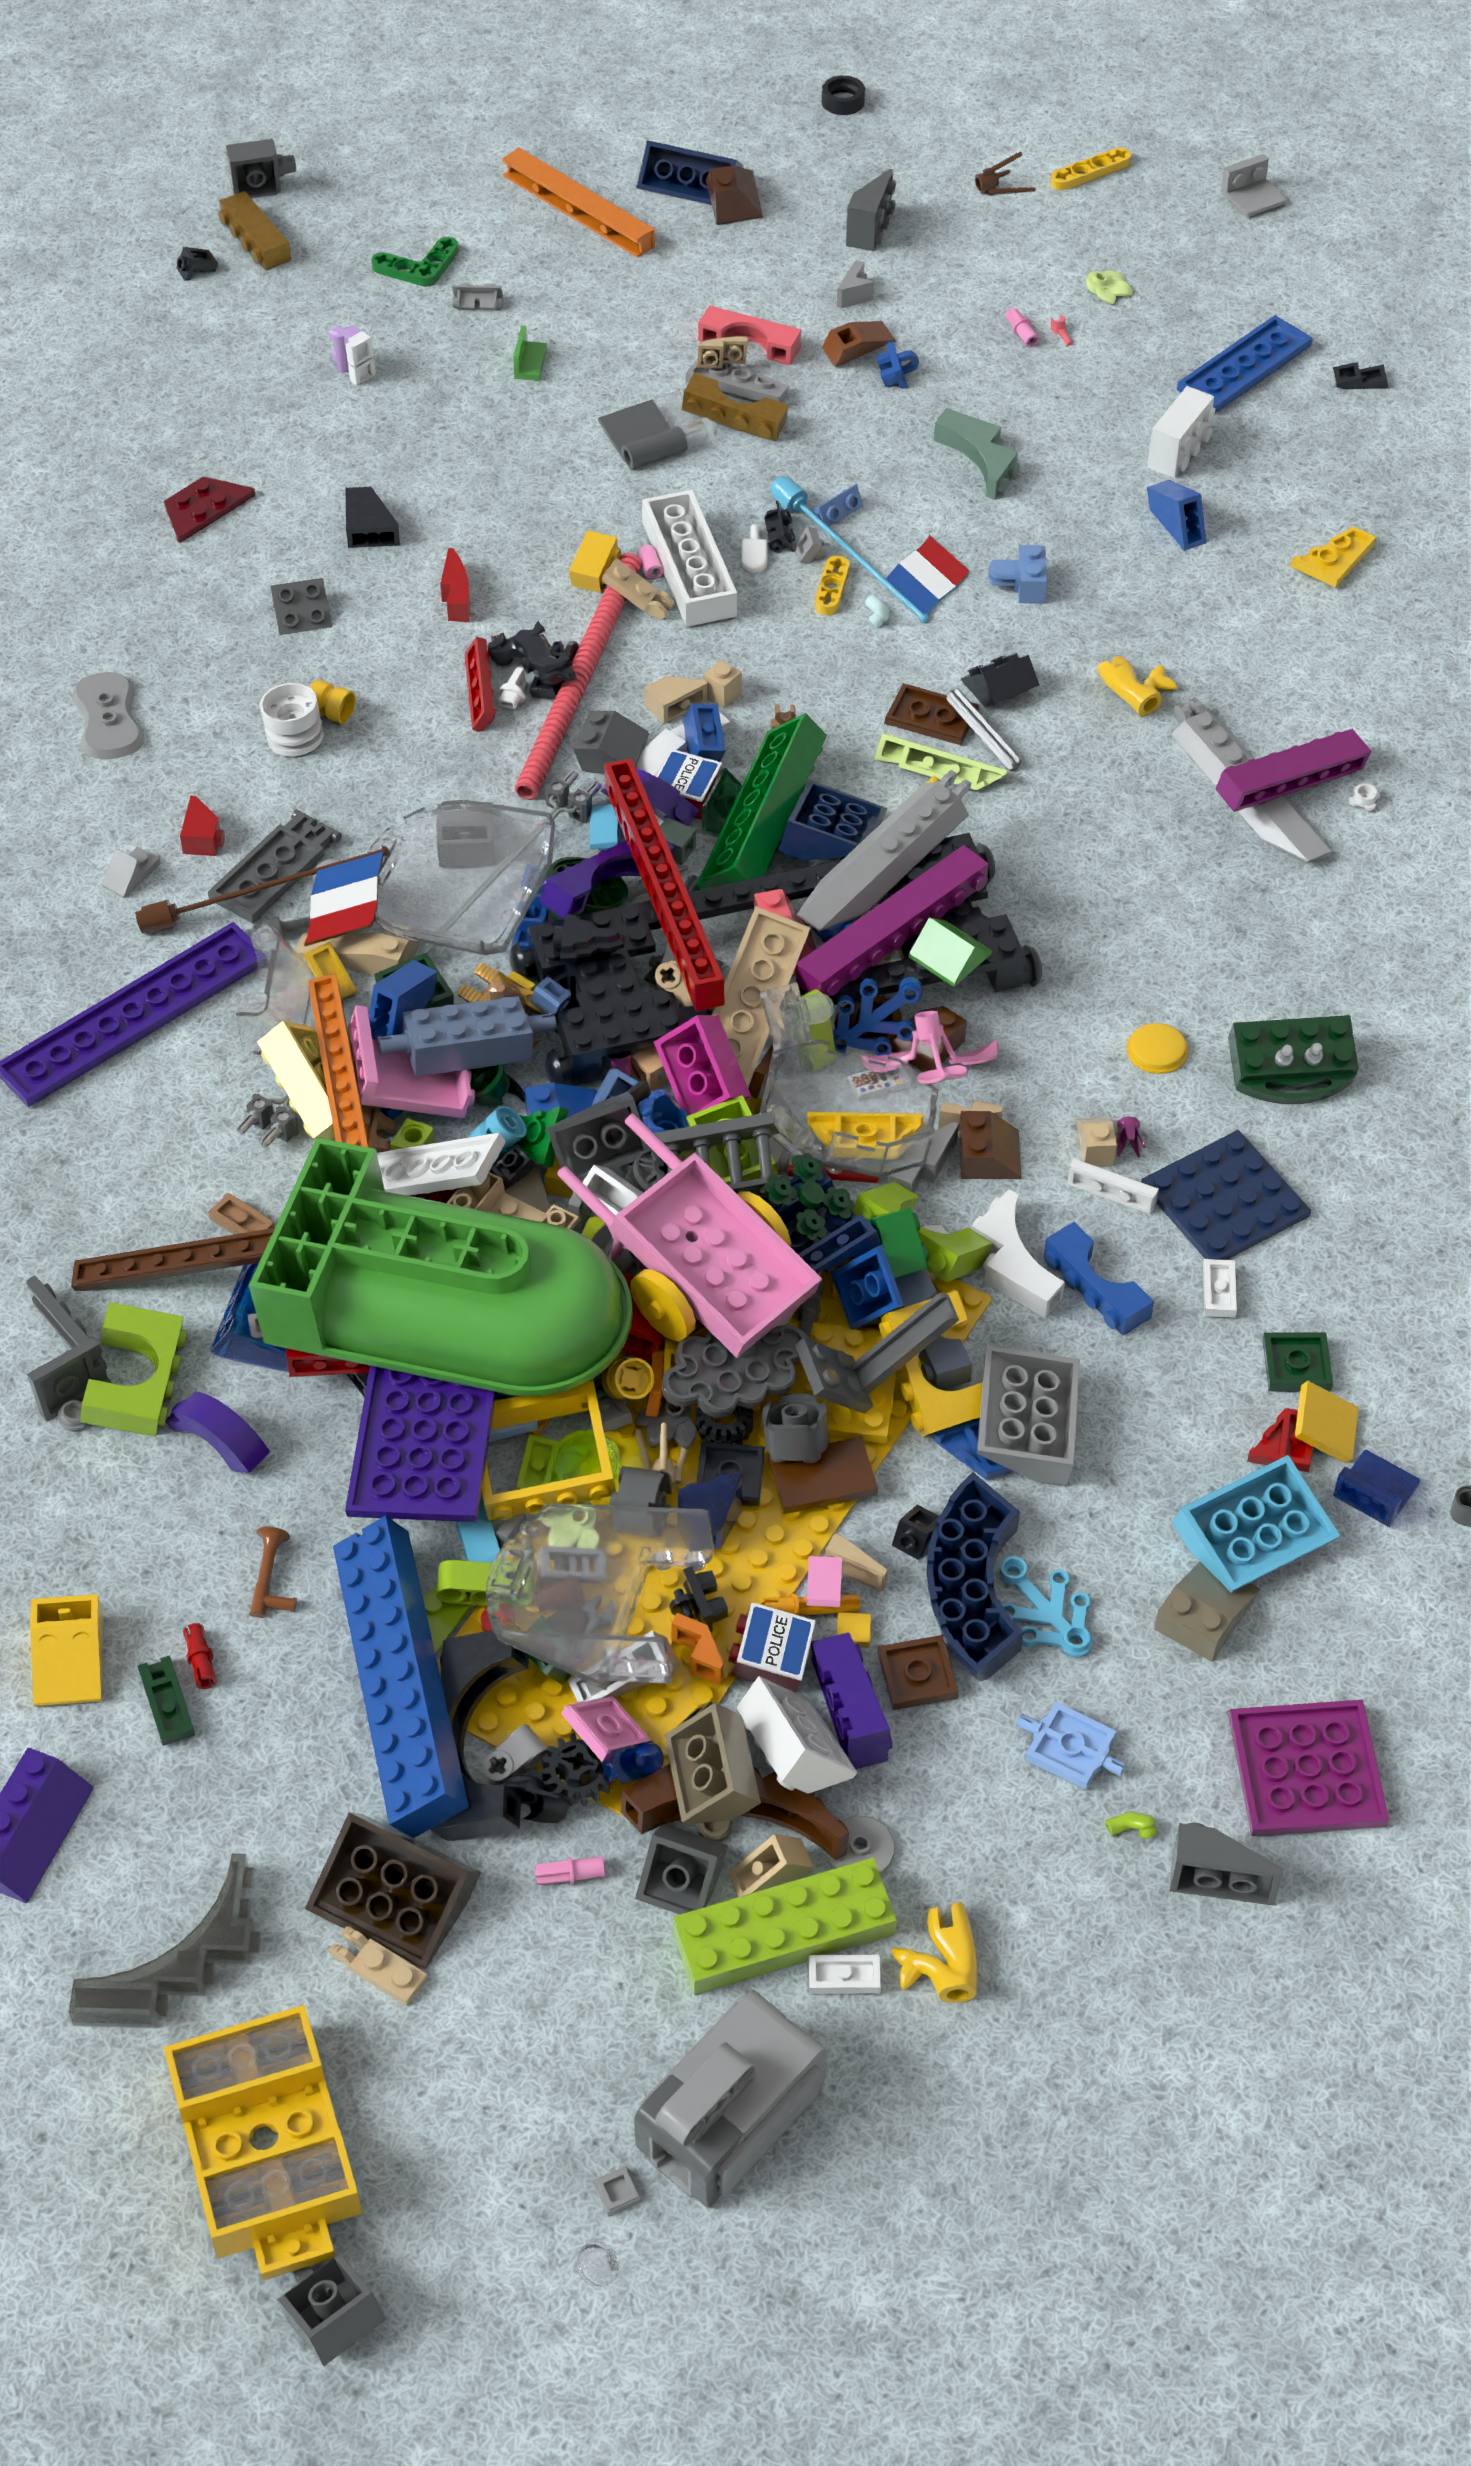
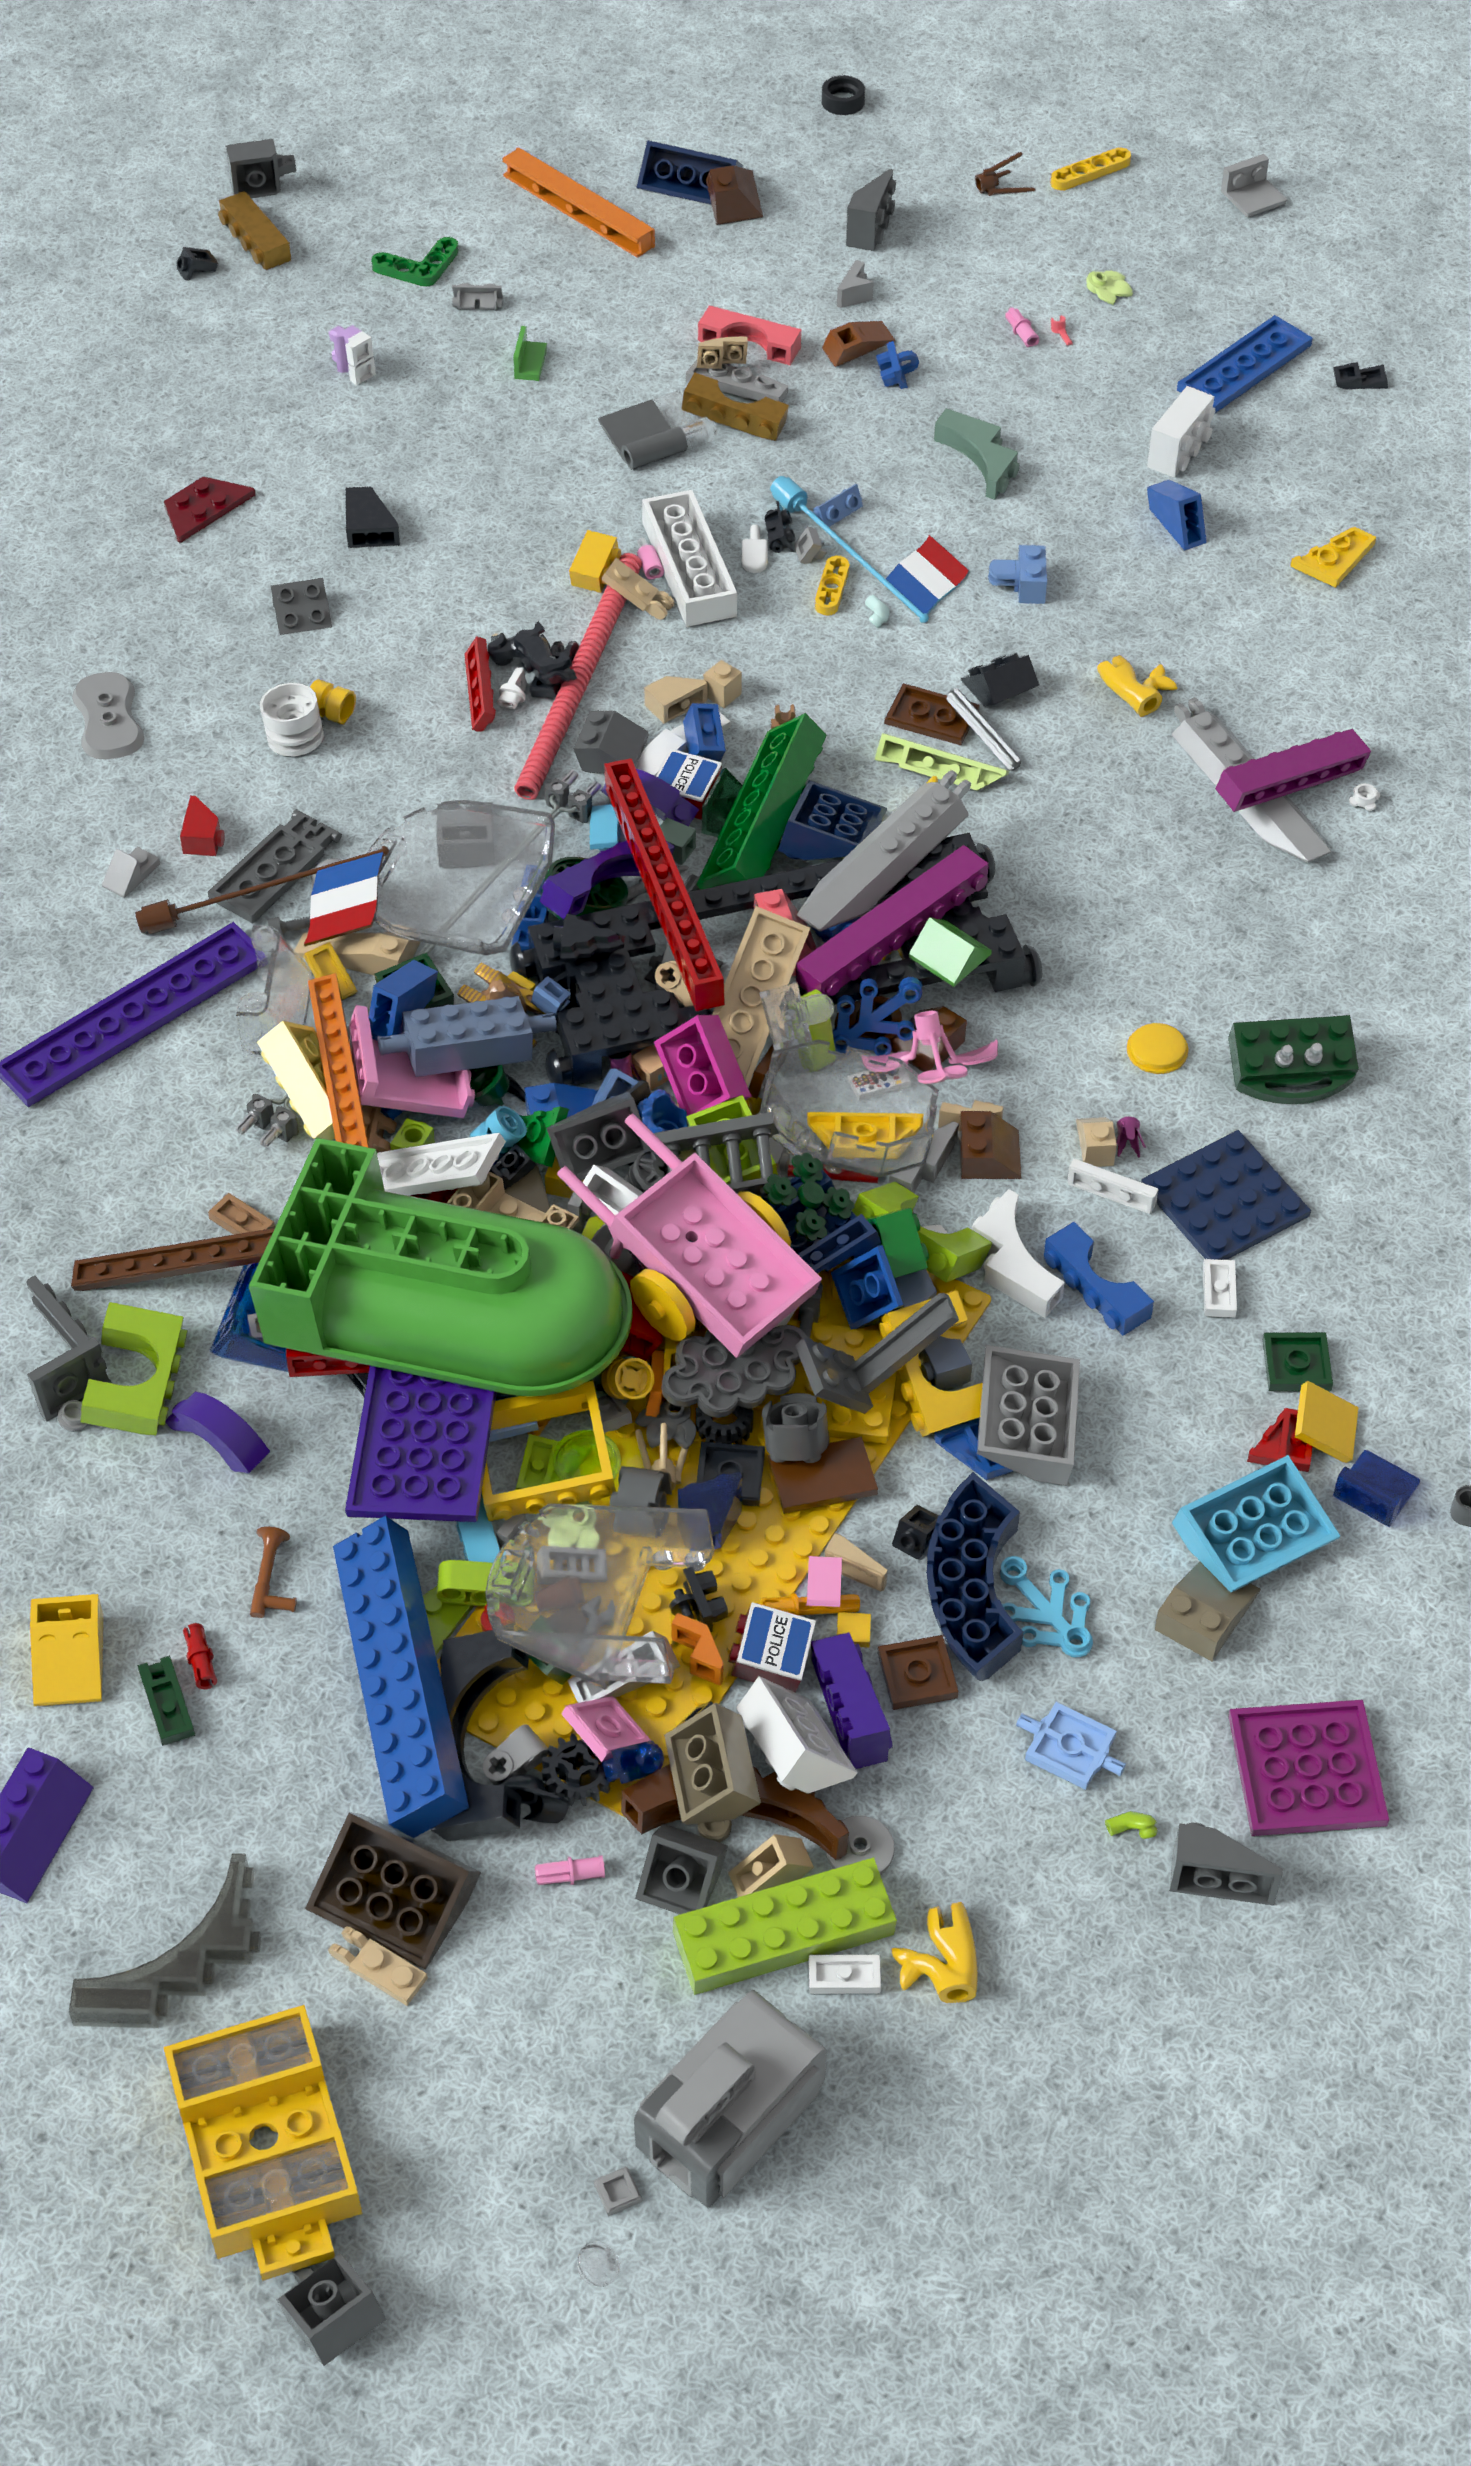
red slope [440,548,471,622] -> none

